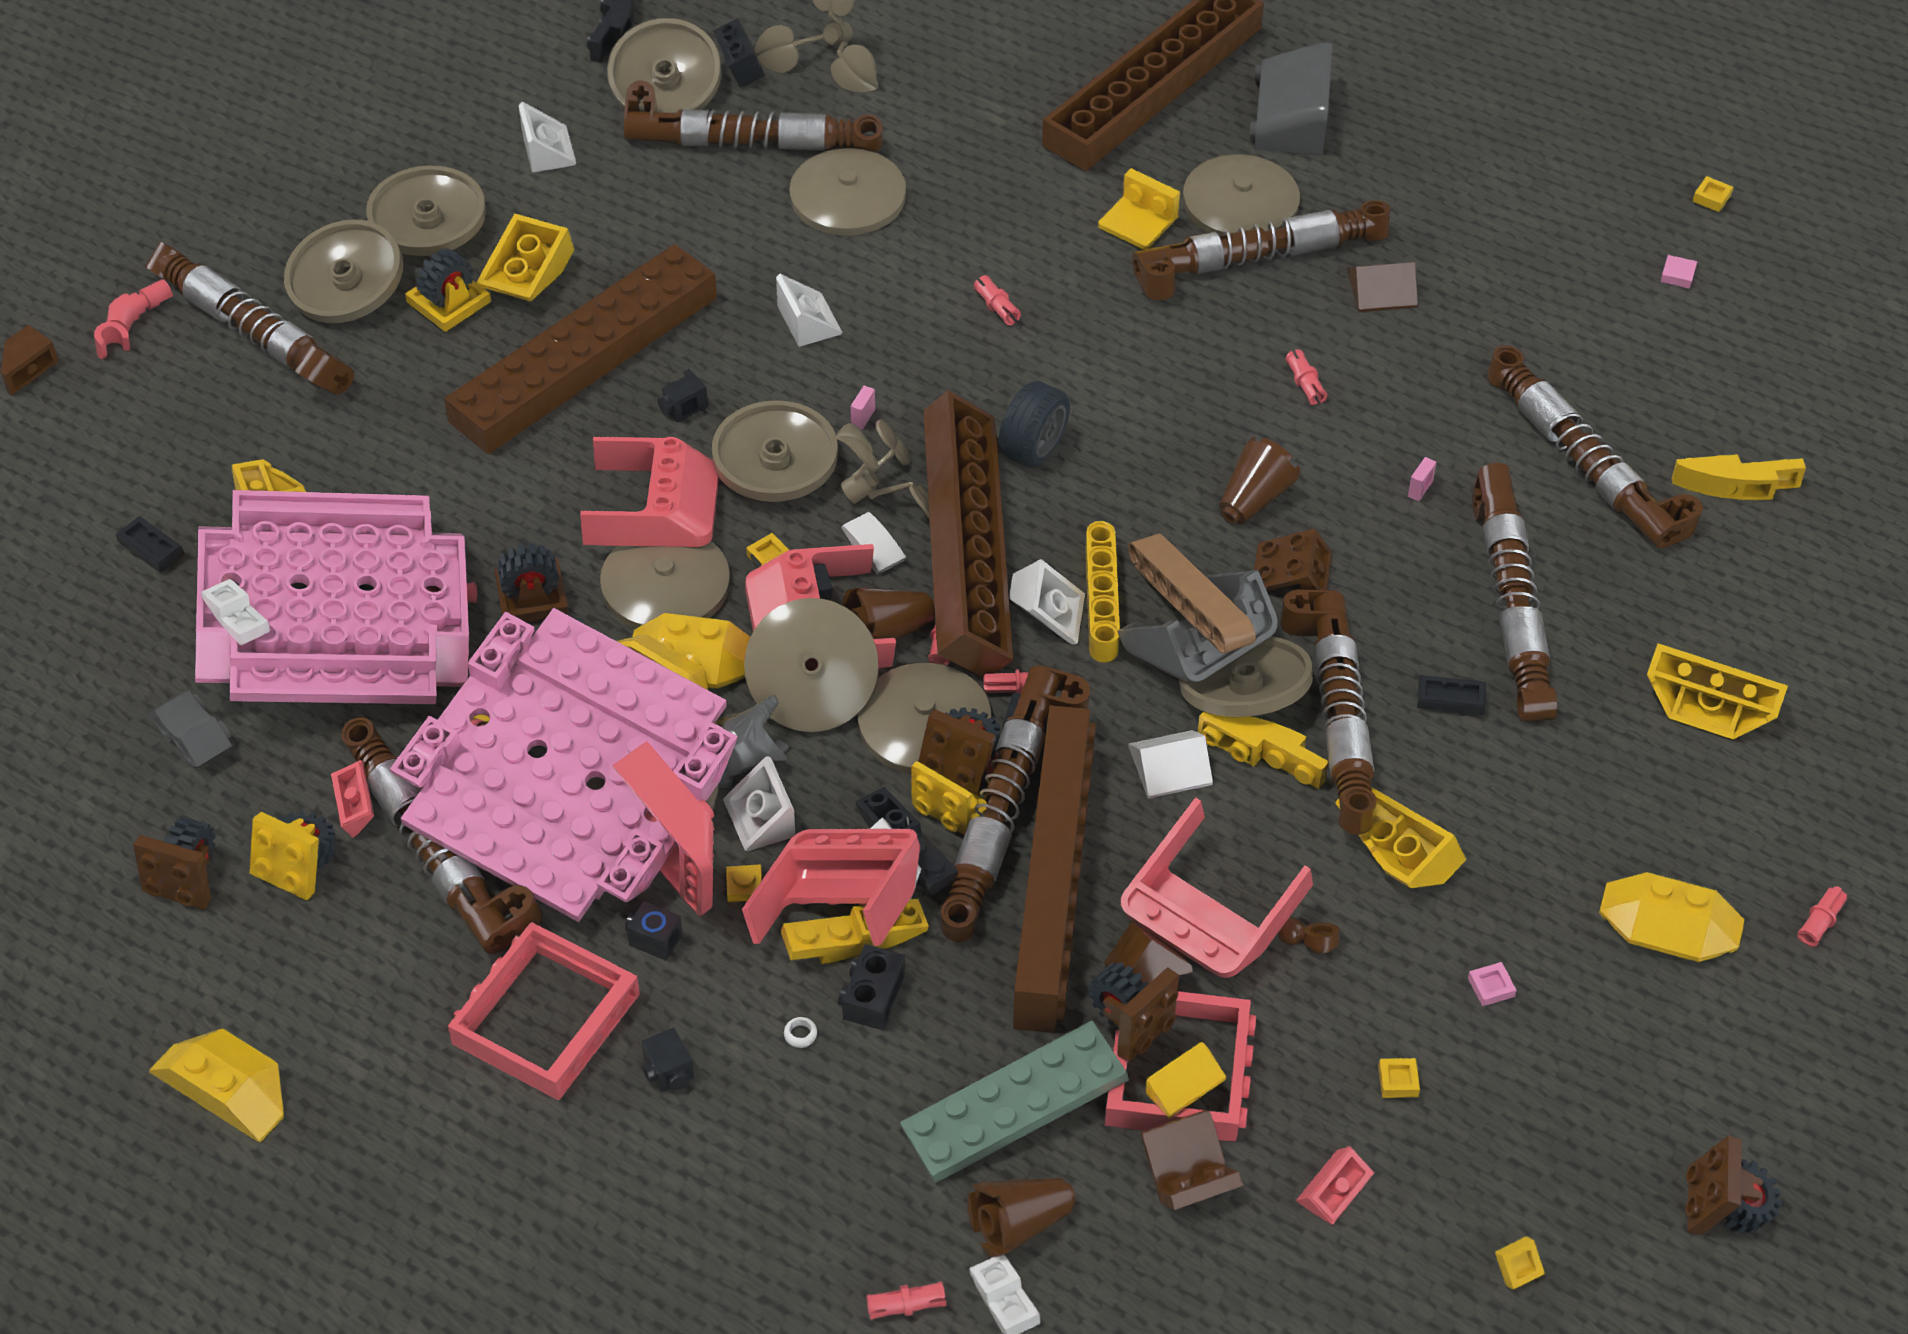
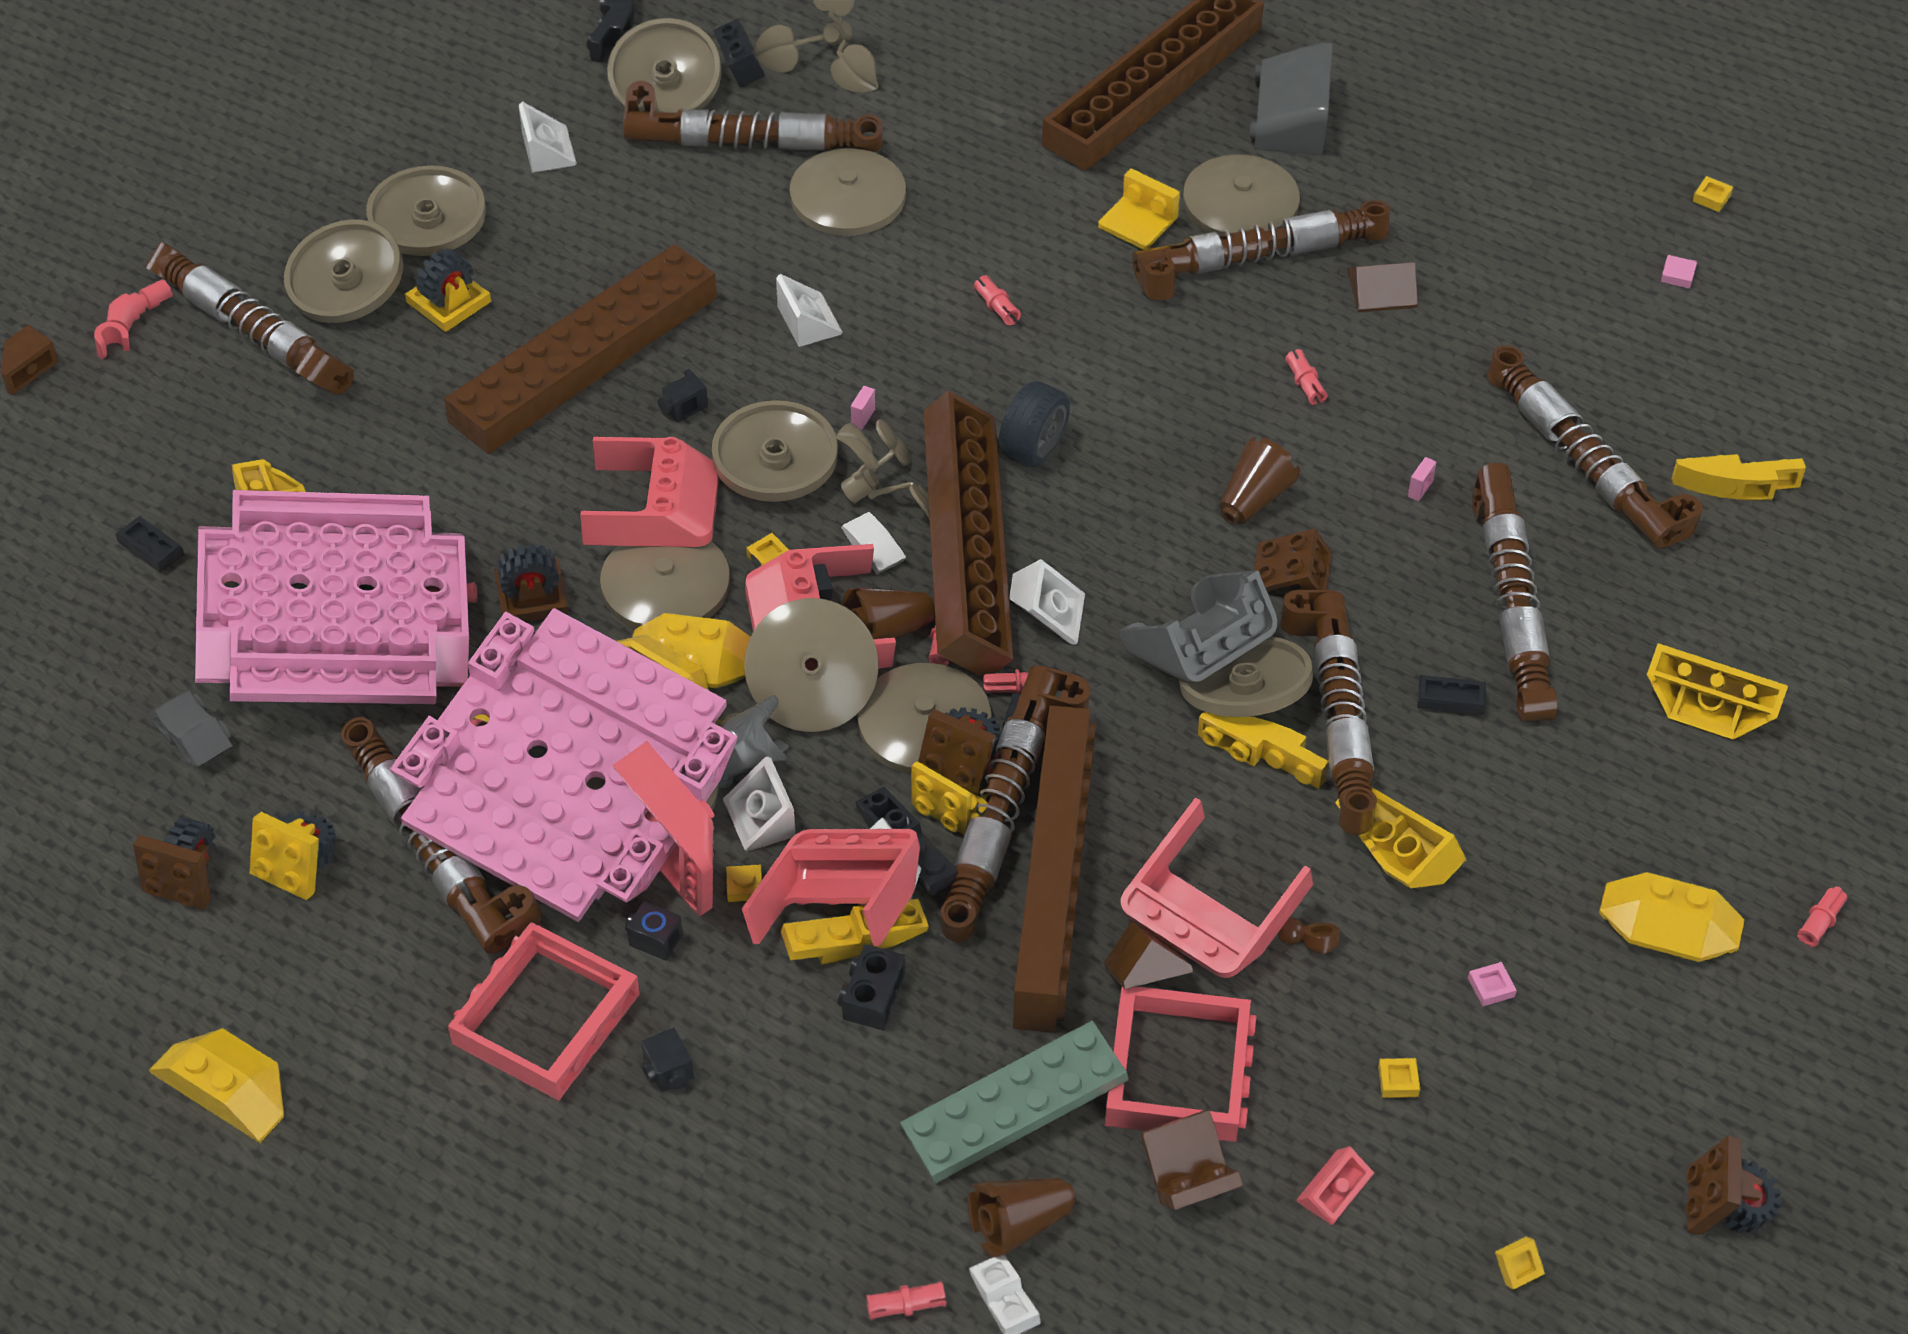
white slope [201,579,270,645] -> none
coral slope [331,760,374,838] -> none
yellow slope [476,214,574,301] -> none
white piece [784,1017,817,1048] -> none
yellow beam [1085,521,1120,663] -> none
reddish brown plate [1088,962,1179,1063] -> none
medium nougat beam [1128,533,1256,654] -> none
white slope [1128,730,1213,799] -> none
yellow slope [1146,1042,1226,1118] -> none

